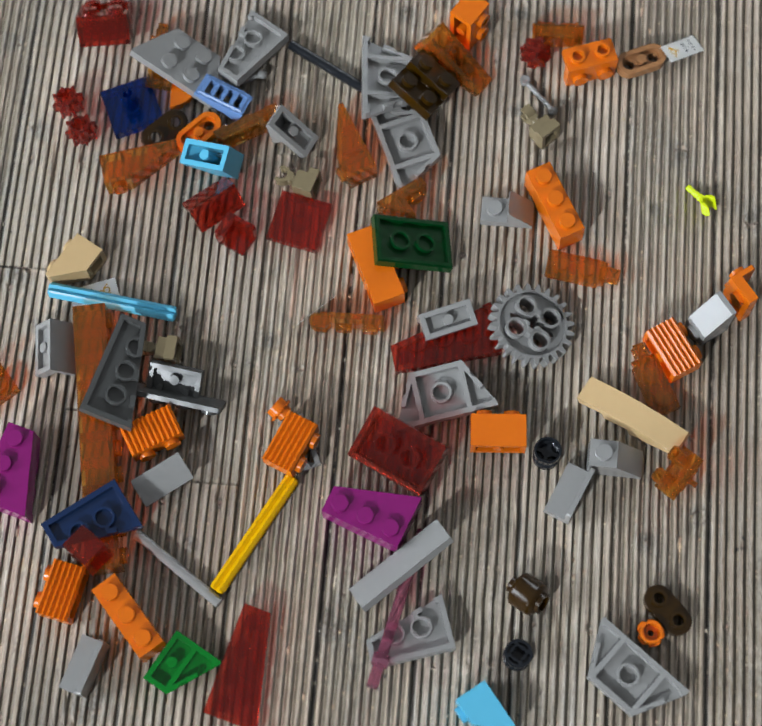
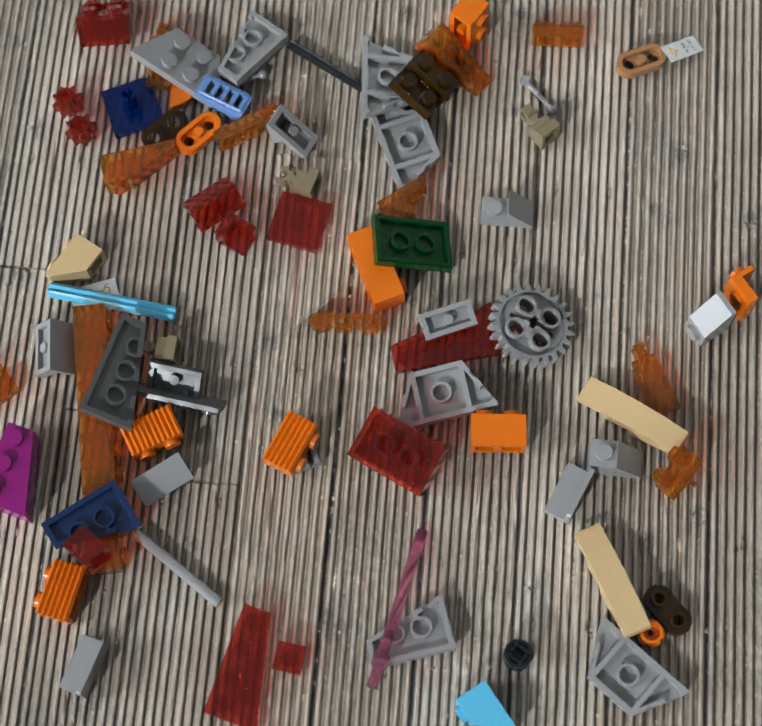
orange brick [91,573,167,663] -> none
green wing [143,630,221,695] -> none
medium azure slope [179,138,244,180] -> none
yellow axle [211,475,298,594] -> none
orange plate [267,397,291,421] -> none
magenta wedge [321,486,422,552] -> none
clear orange slope [335,102,377,189] -> none
light grey tile [349,519,454,612] -> none
dark brown head [506,573,550,616] -> none
clear red gear [520,37,551,69] -> none
orange brick [524,162,585,250] -> none
black wheel [532,437,562,470] -> none
clear orange hinge [544,249,621,288] -> none
orange bracket [562,38,618,87] -> none
orange brick [643,317,702,384] -> none
neon yellow hand [686,185,717,216] -> none
none -> clear red plate [272,641,307,676]
none -> tan slope [574,523,651,639]

